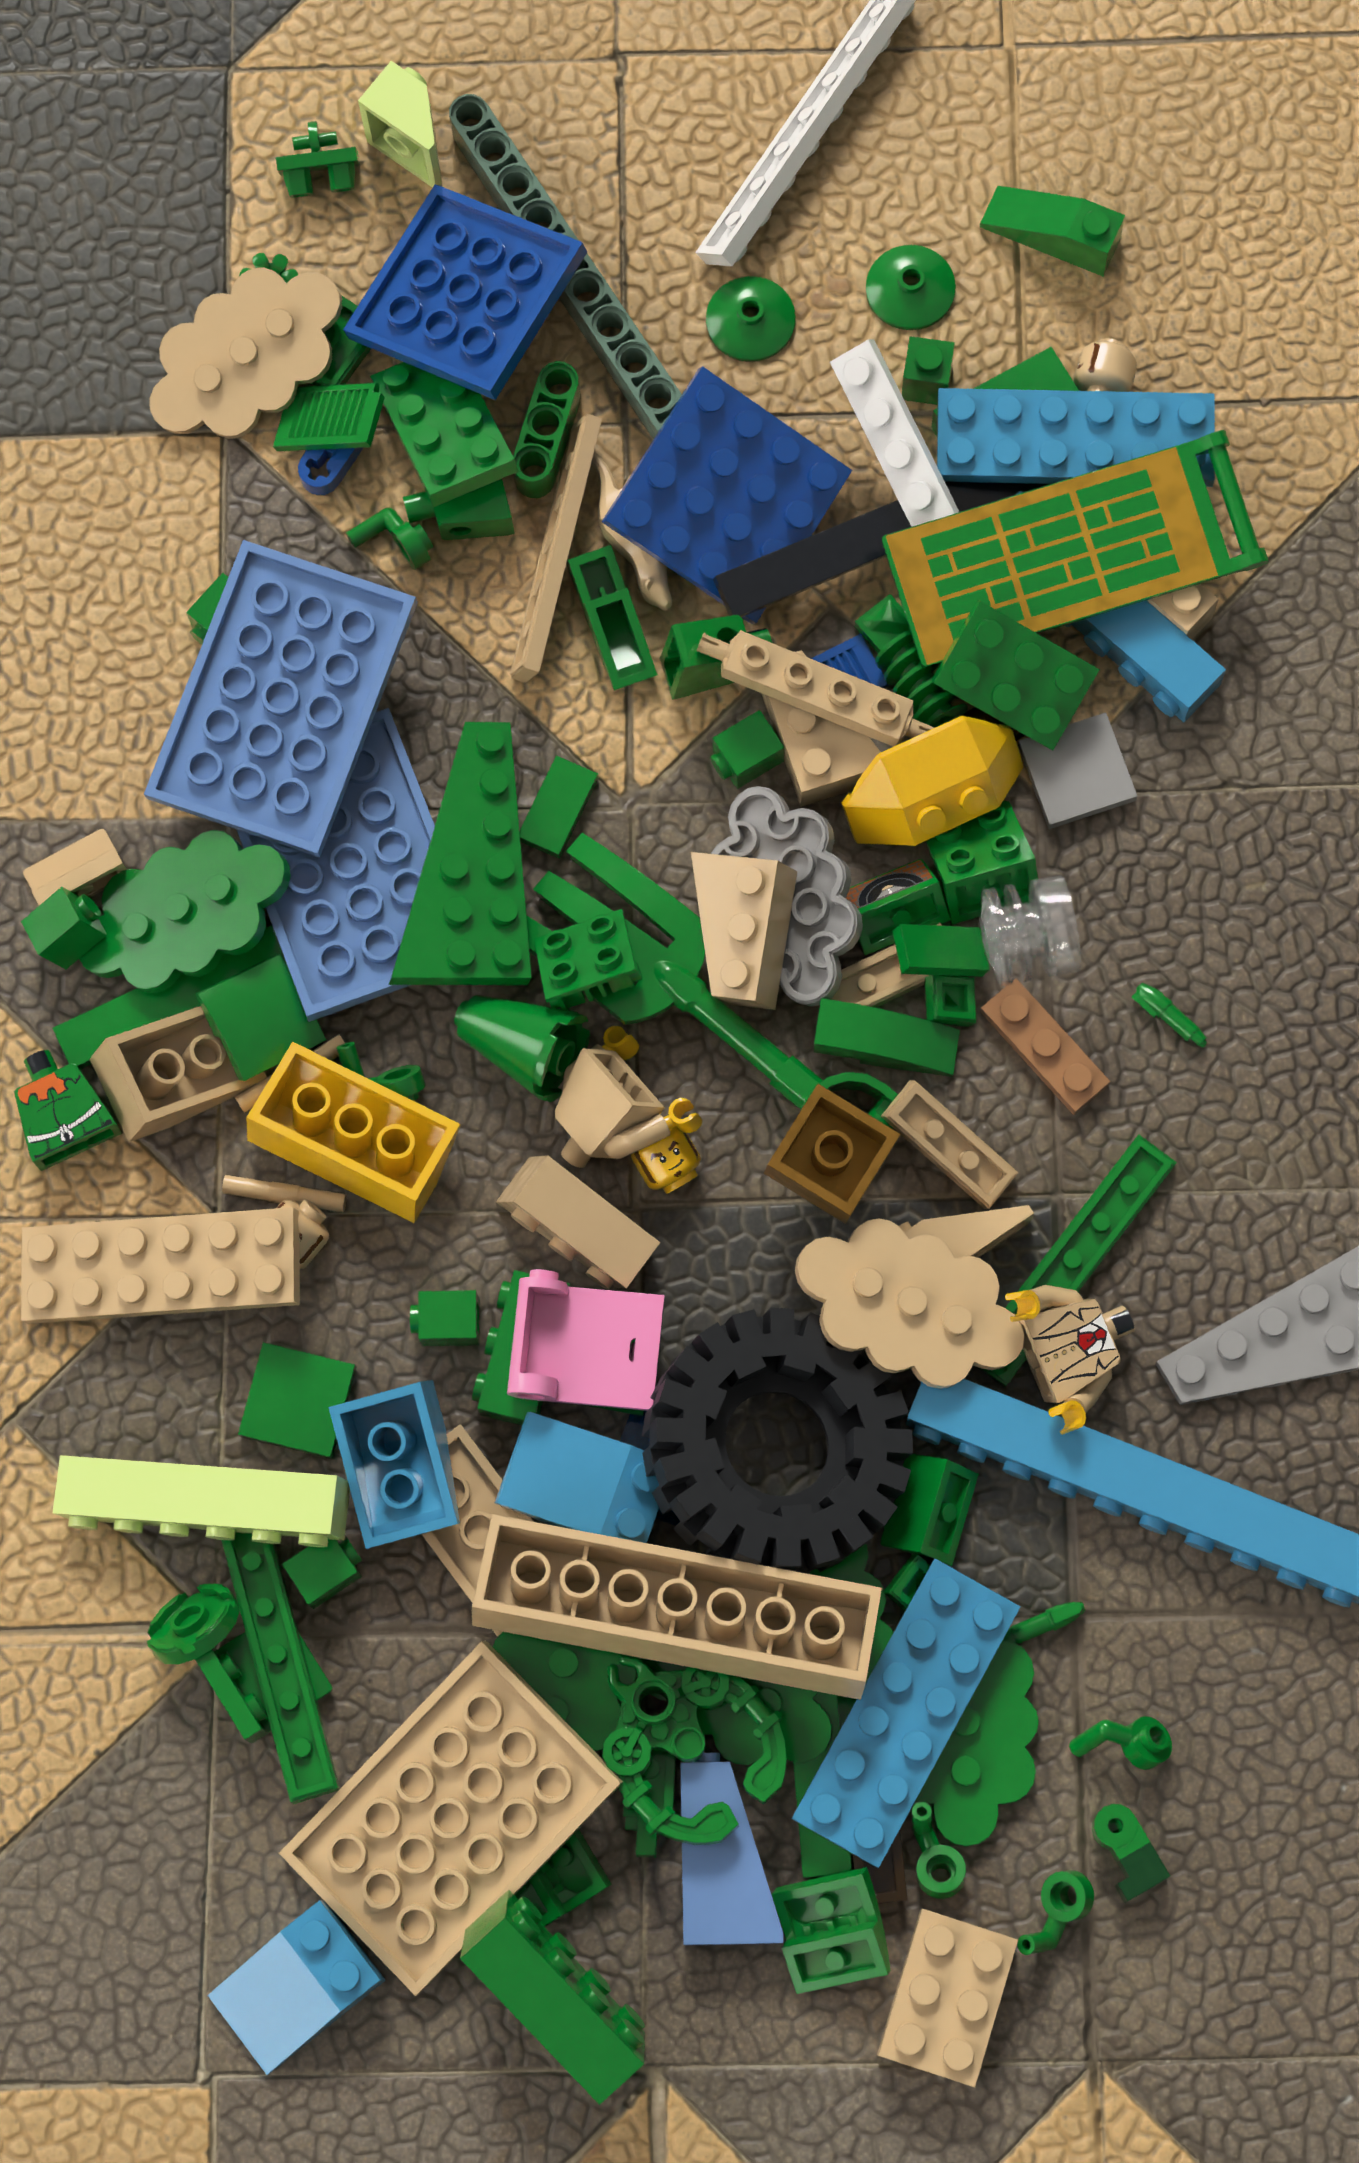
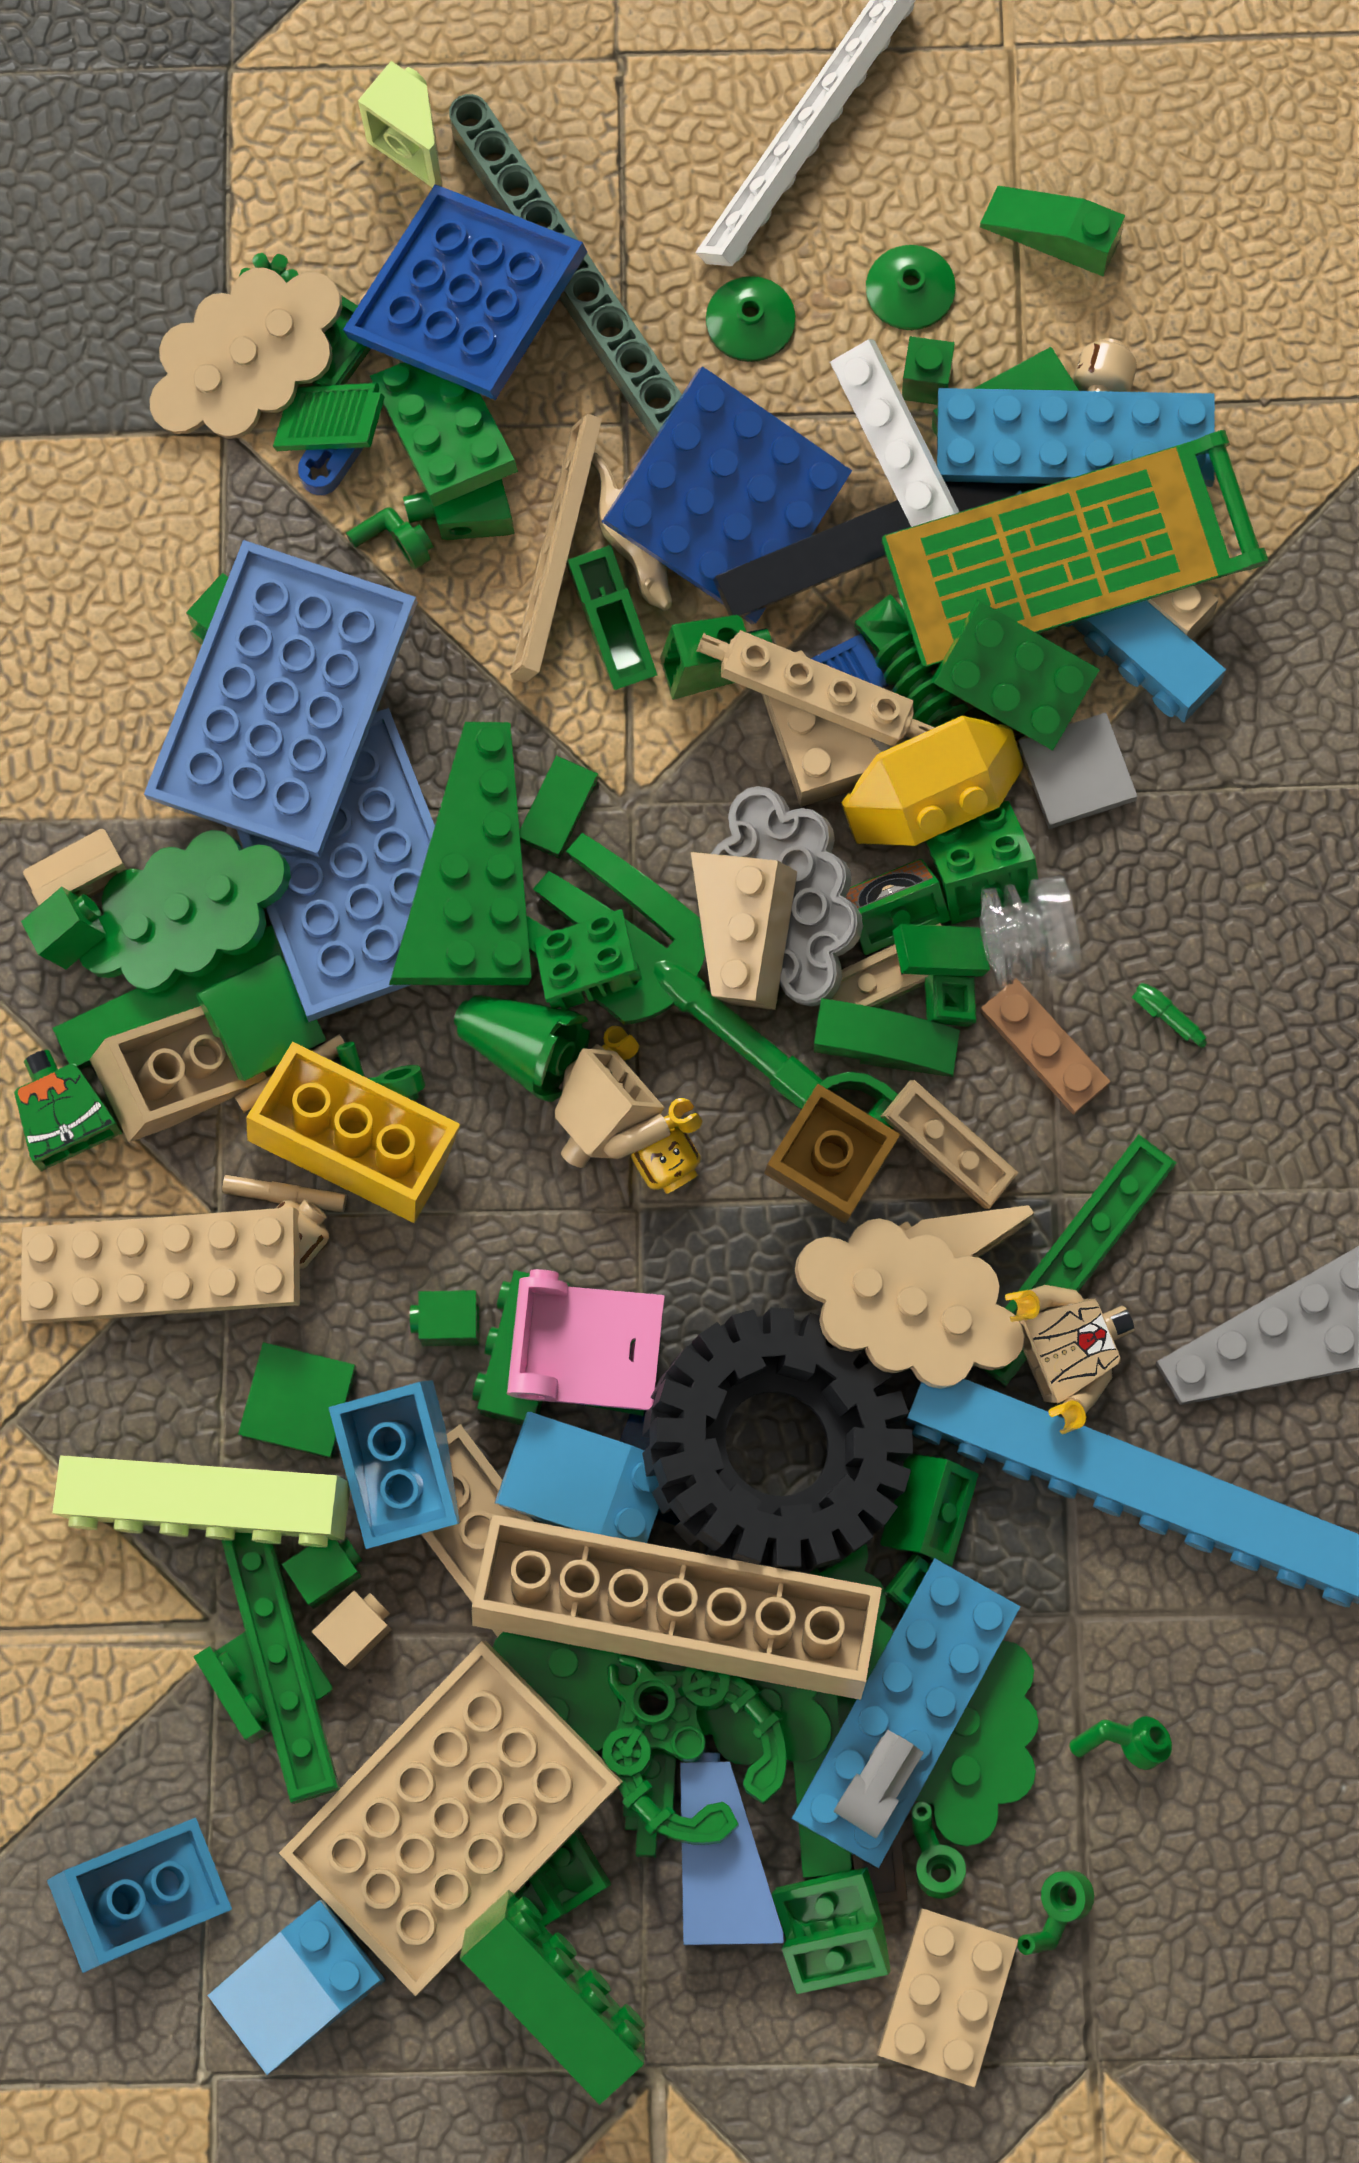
green tile [147,1584,240,1665] -> none
green hips [276,121,360,198] -> none
tan wedge [496,1155,660,1290] -> none
green beam [513,361,581,498] -> none
green brick [710,710,784,789] -> none
green piece [1003,1602,1086,1644] -> none
leg [1092,1804,1170,1903] -> none
none -> dark azure slope [47,1817,232,1973]
none -> tan brick [311,1591,392,1670]
none -> light grey piece [833,1730,924,1839]

